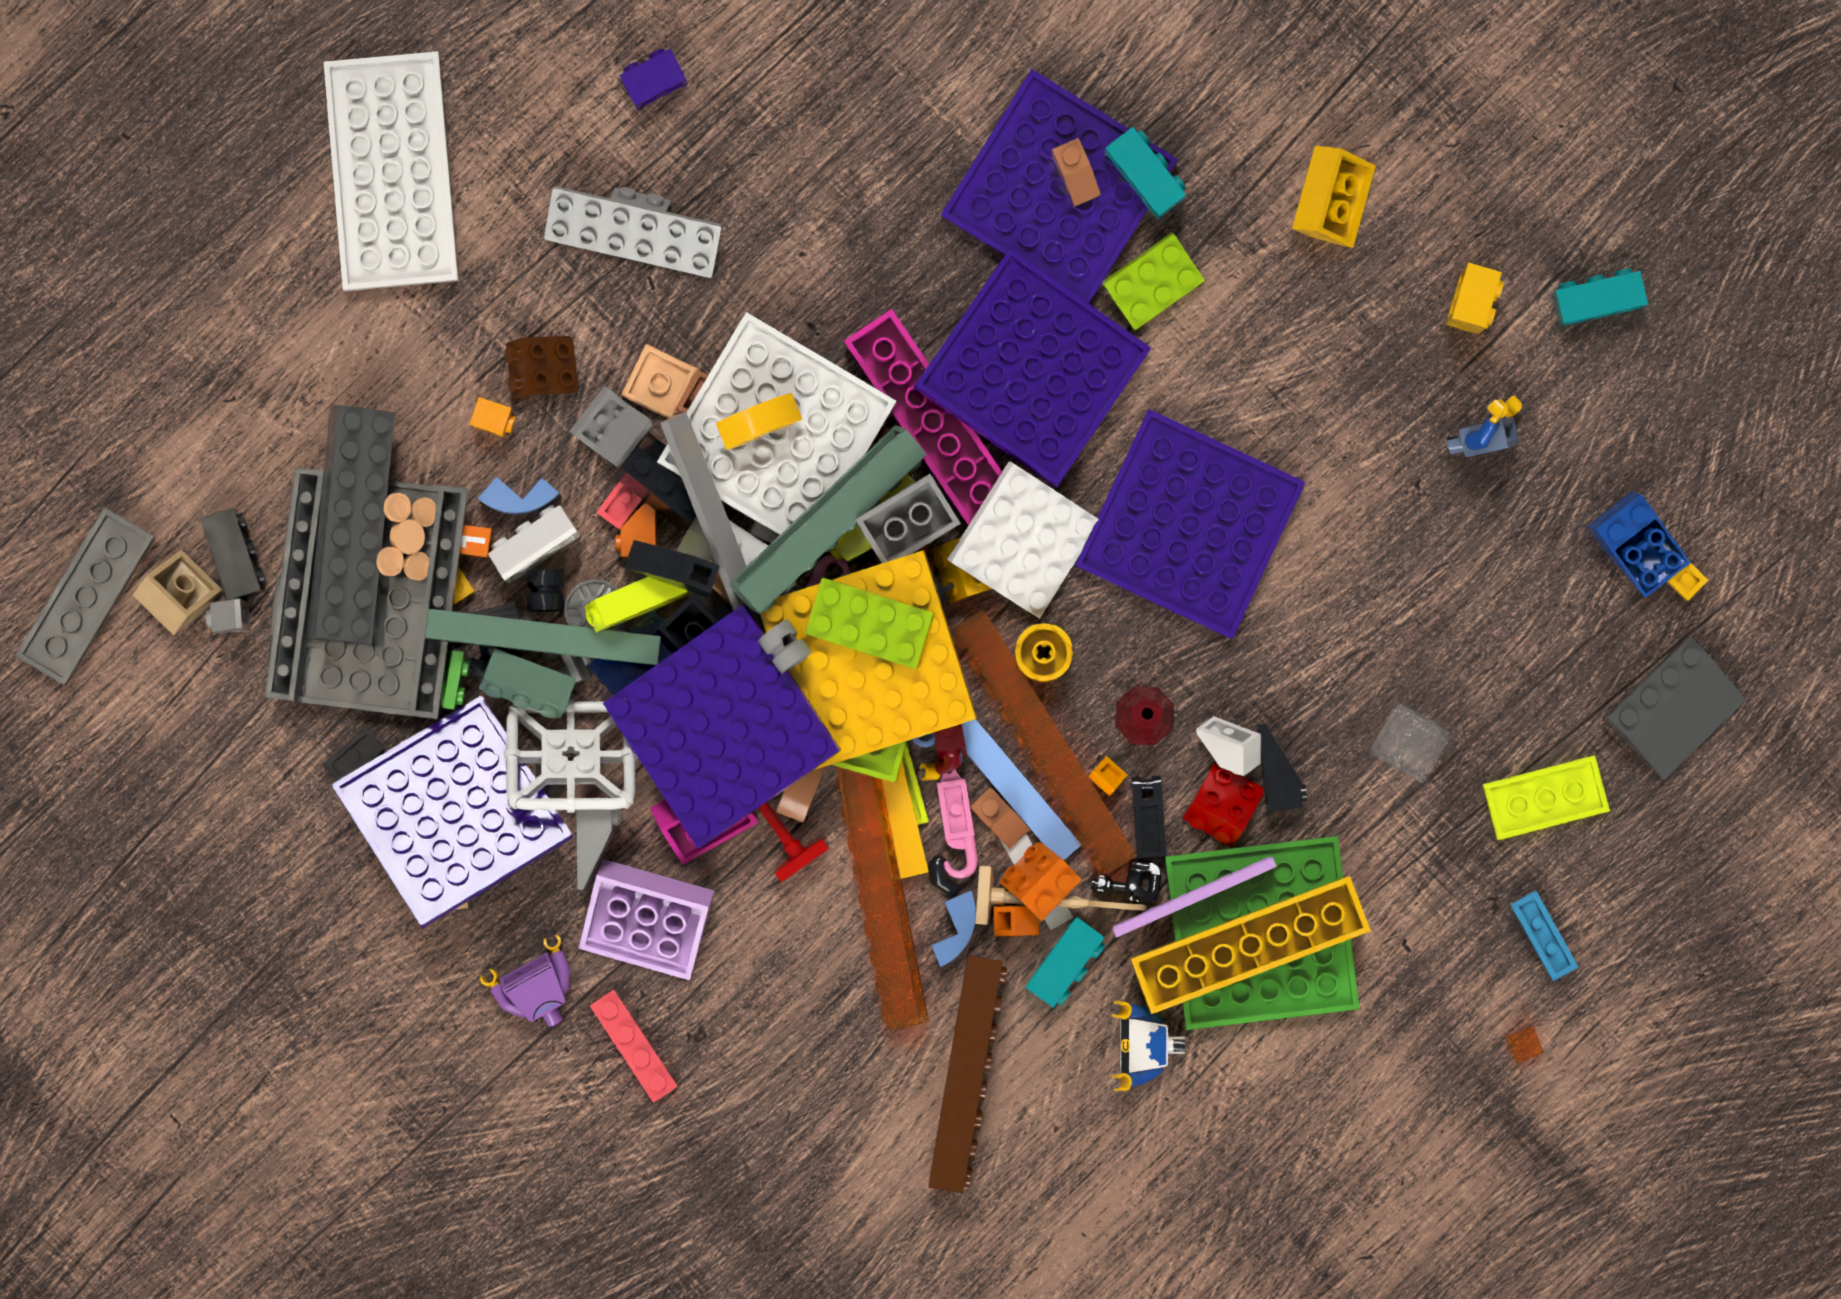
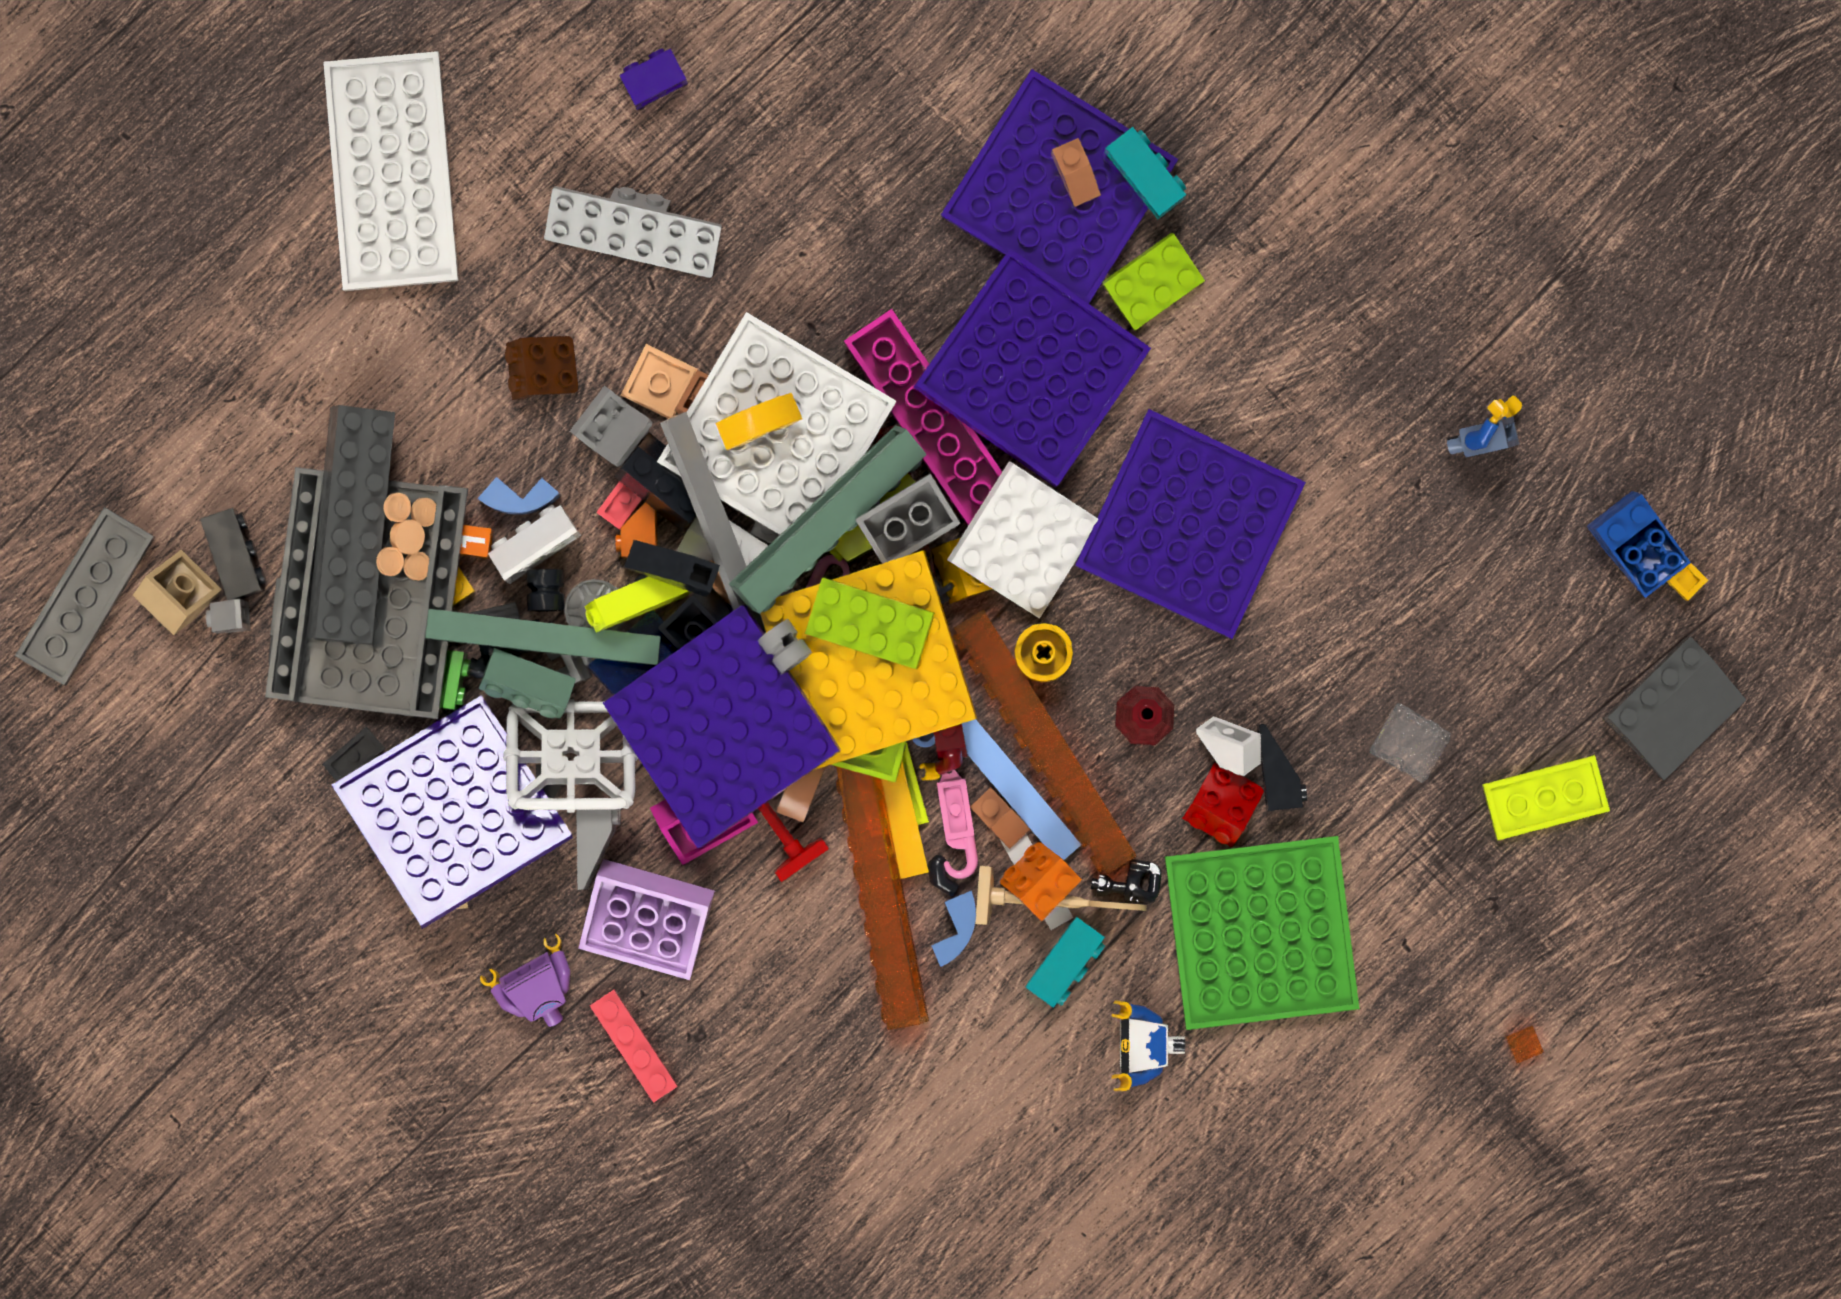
light orange brick [469,397,516,438] -> none
reddish brown brick [928,955,1007,1194] -> none
orange brick [994,906,1039,936] -> none
light orange plate [1088,756,1128,796] -> none
lavender tile [1111,857,1277,938] -> none
yellow brick [1129,876,1371,1014] -> none
black plate [1131,775,1167,858] -> none
yellow slope [1292,146,1376,248] -> none
yellow brick [1445,262,1504,335] -> none
dark azure plate [1509,891,1578,981] -> none
teal brick [1552,268,1648,327] -> none

